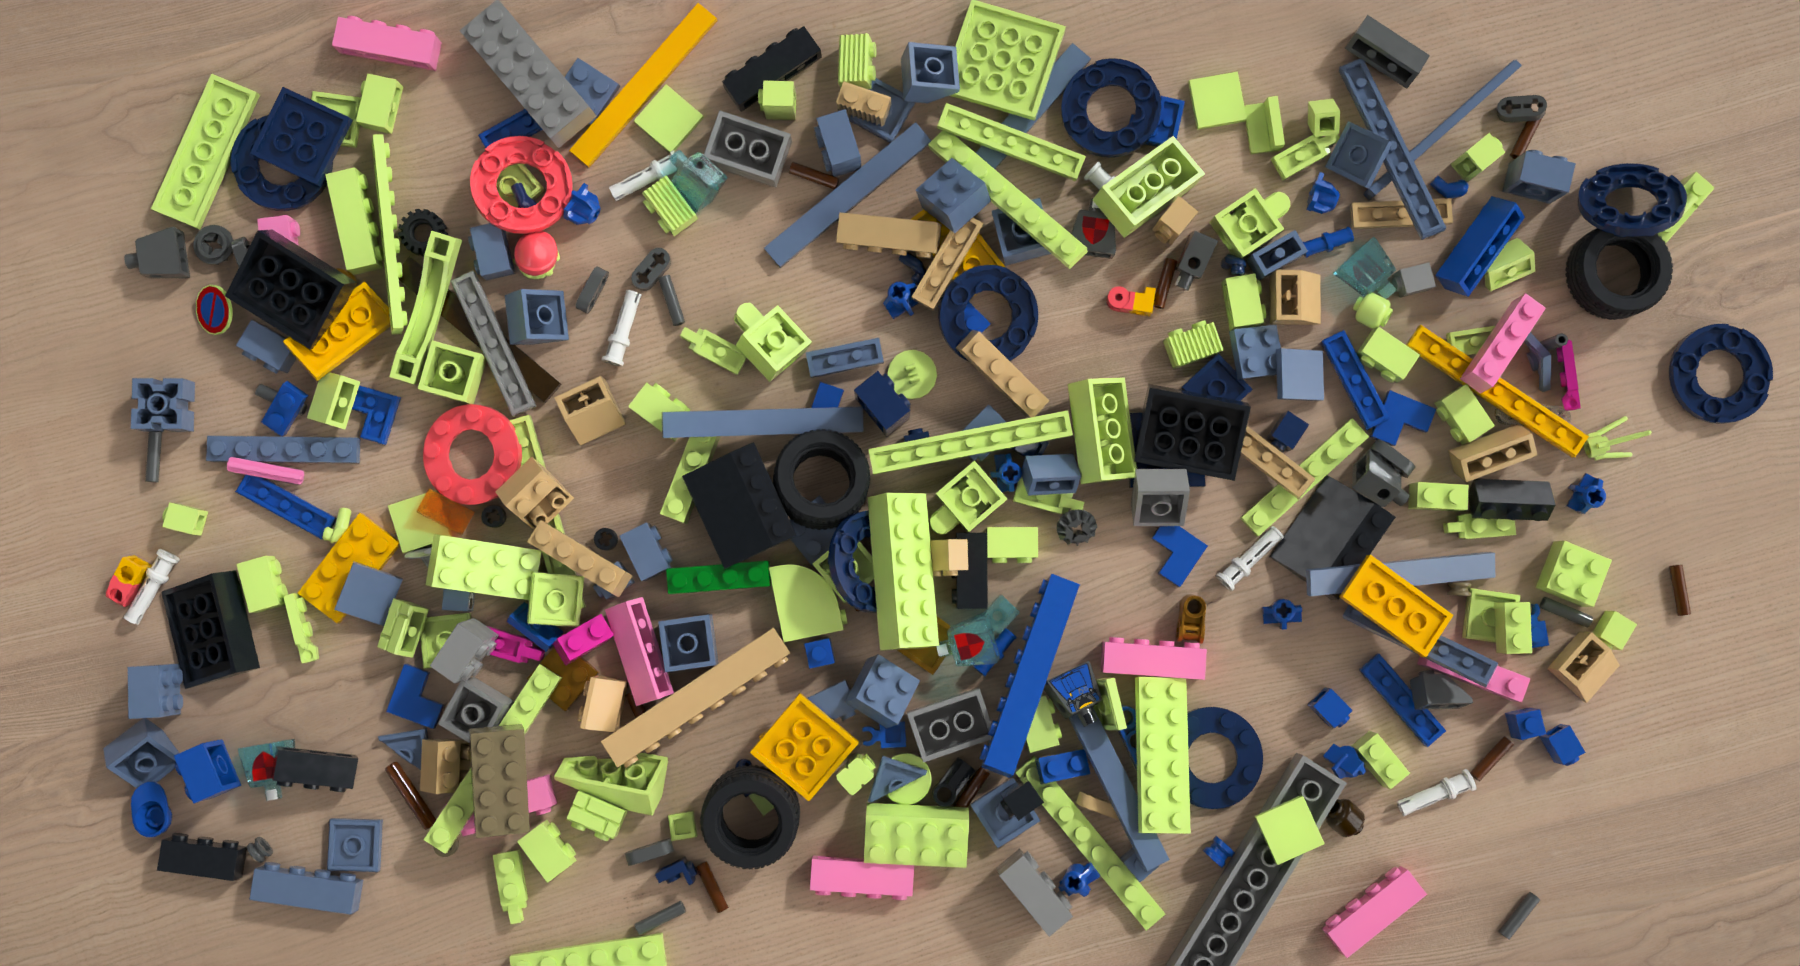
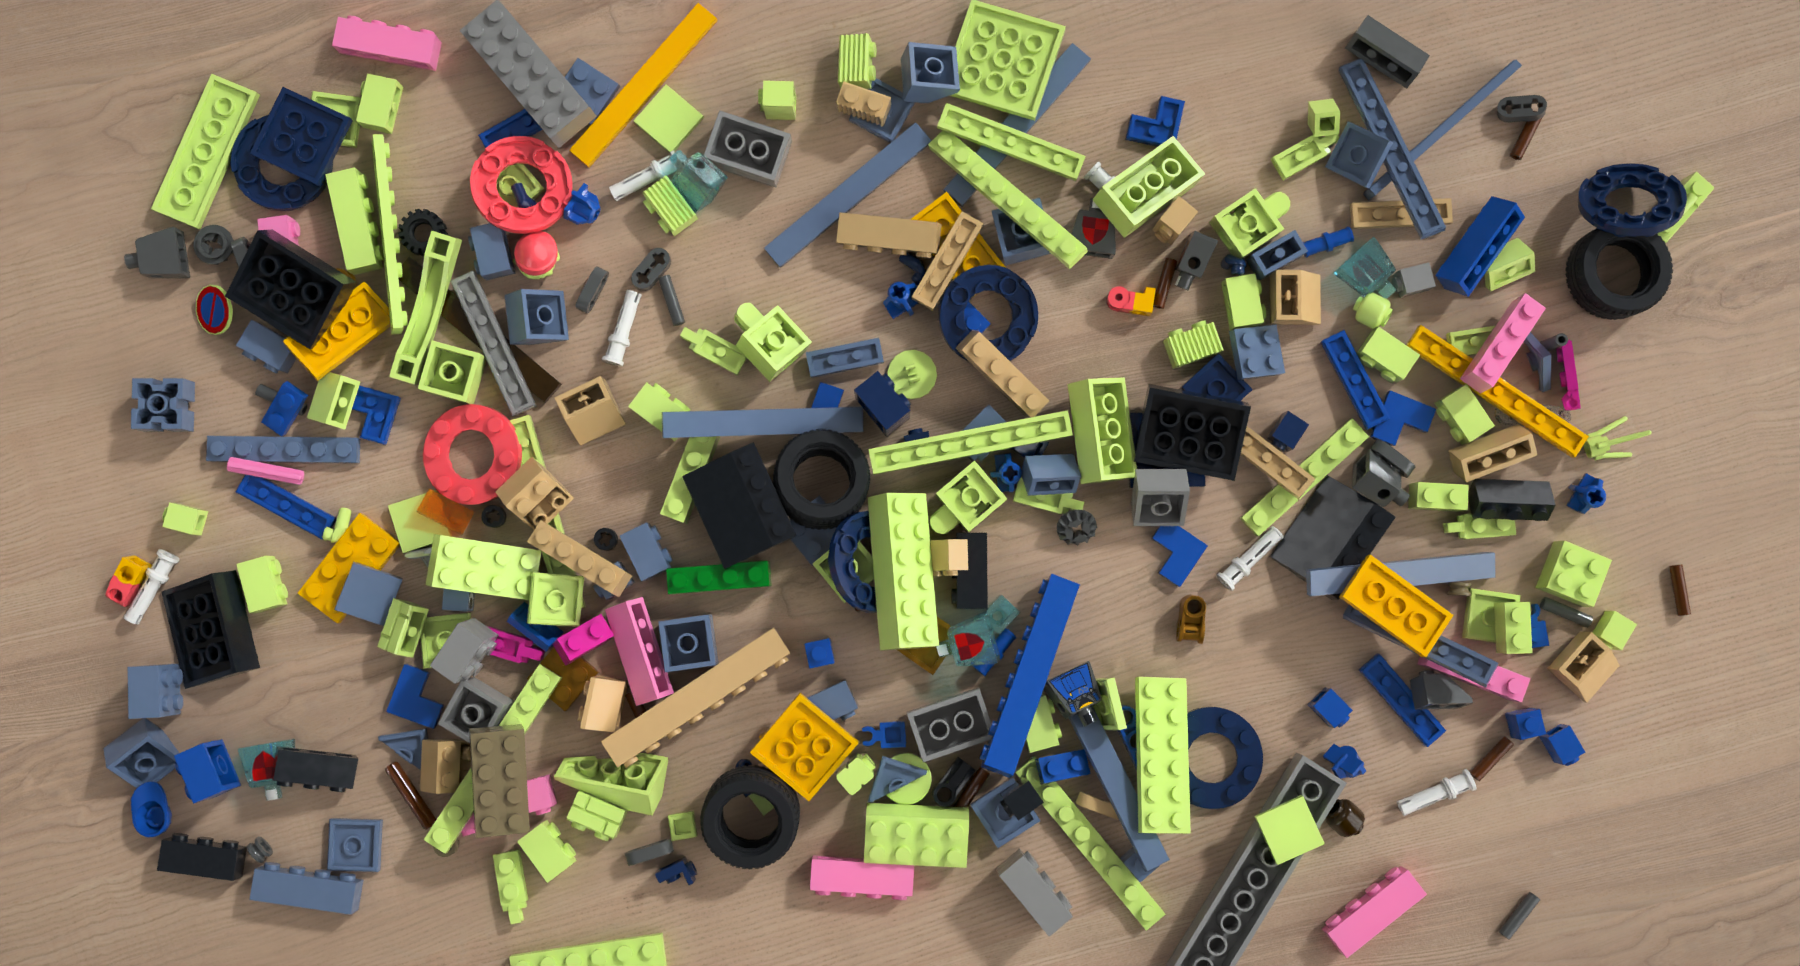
dark grey piece [145,431,162,482] -> none
yellowish green hinge [284,593,319,663] -> none
dark grey piece [635,901,686,935] -> none
reddish brown piece [696,861,729,913] -> none
black brick [722,26,822,112] -> none
yellowish green brick [769,565,848,642] -> none
reddish brown piece [789,162,839,189] -> none
sand blue brick [814,109,861,177] -> none
sand blue brick [845,654,920,728] -> none
sand blue brick [915,158,991,233] -> none
yellowish green brick [986,527,1038,563] -> none
blue piece [1058,861,1100,897] -> none
dark blue plate [1061,58,1161,158] -> none
bright pink brick [1100,637,1207,680] -> none
yellowish green tile [1188,72,1247,130] -> none
blue wheel [1203,836,1235,868] -> none
yellowish green panel [1245,96,1285,154] -> none
blue piece [1262,599,1303,629] -> none
sand blue tile [1276,348,1324,401] -> none
blue piece [1306,172,1340,214] -> none
yellowish green brick [1351,731,1410,789] -> none
blue arm [1429,175,1469,198] -> none
yellowish green brick [1450,133,1505,182] -> none
sand blue brick [1502,150,1576,204] -> none
dark blue plate [1669,324,1773,424] -> none

